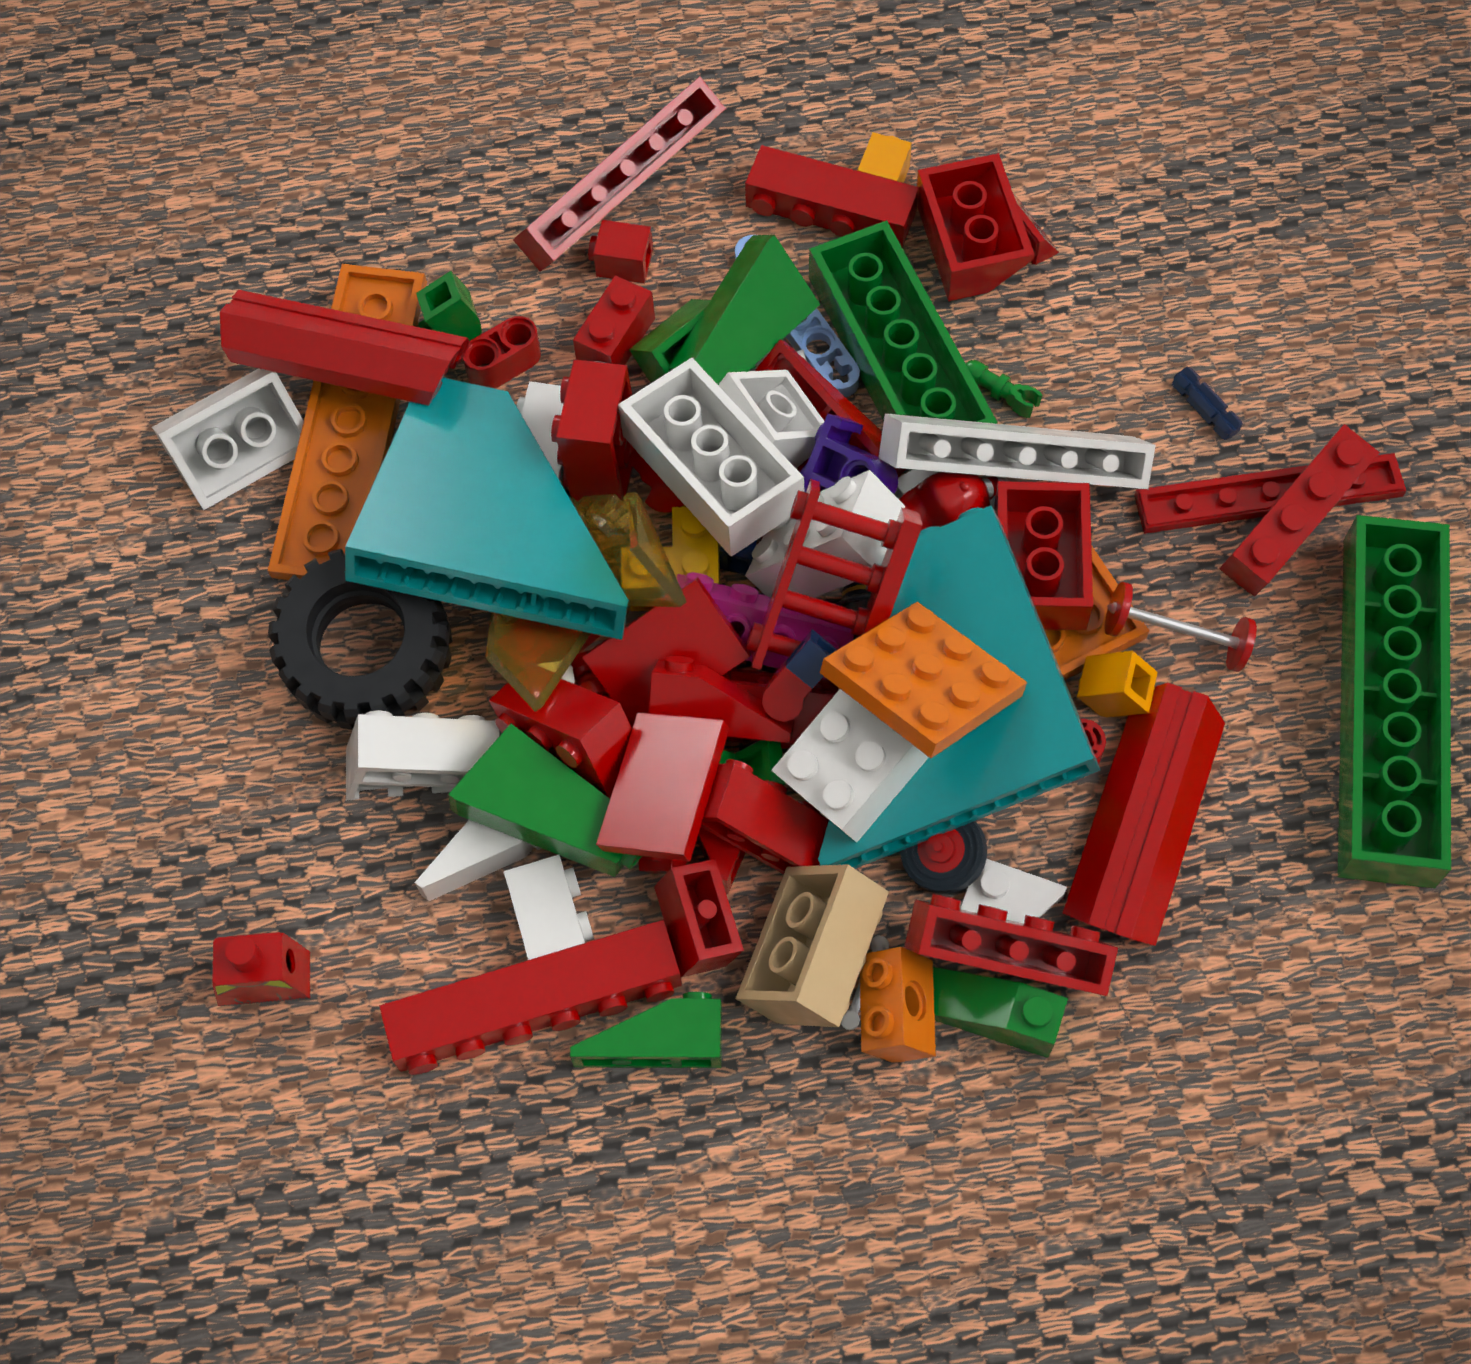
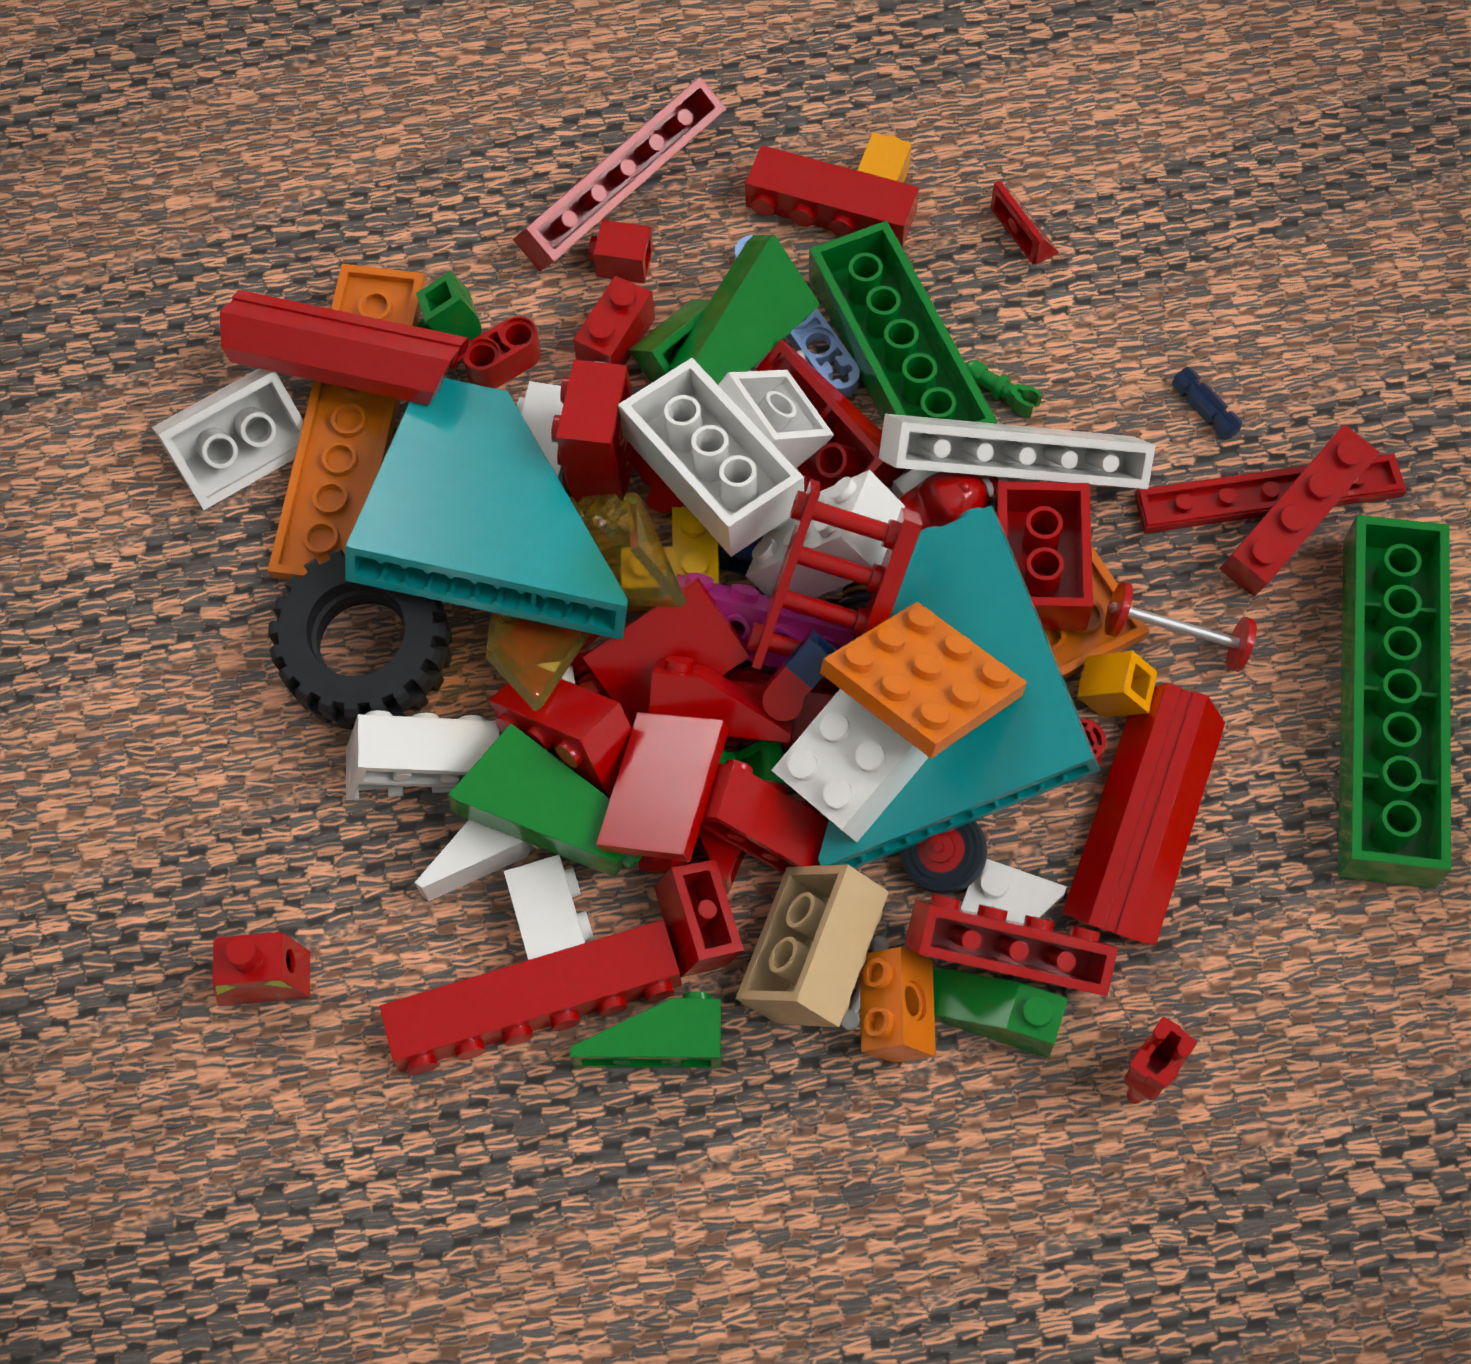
dark purple pin [800,414,898,494] -> none
red slope [917,153,1035,301] -> none
none -> red animal [1124,1017,1197,1104]

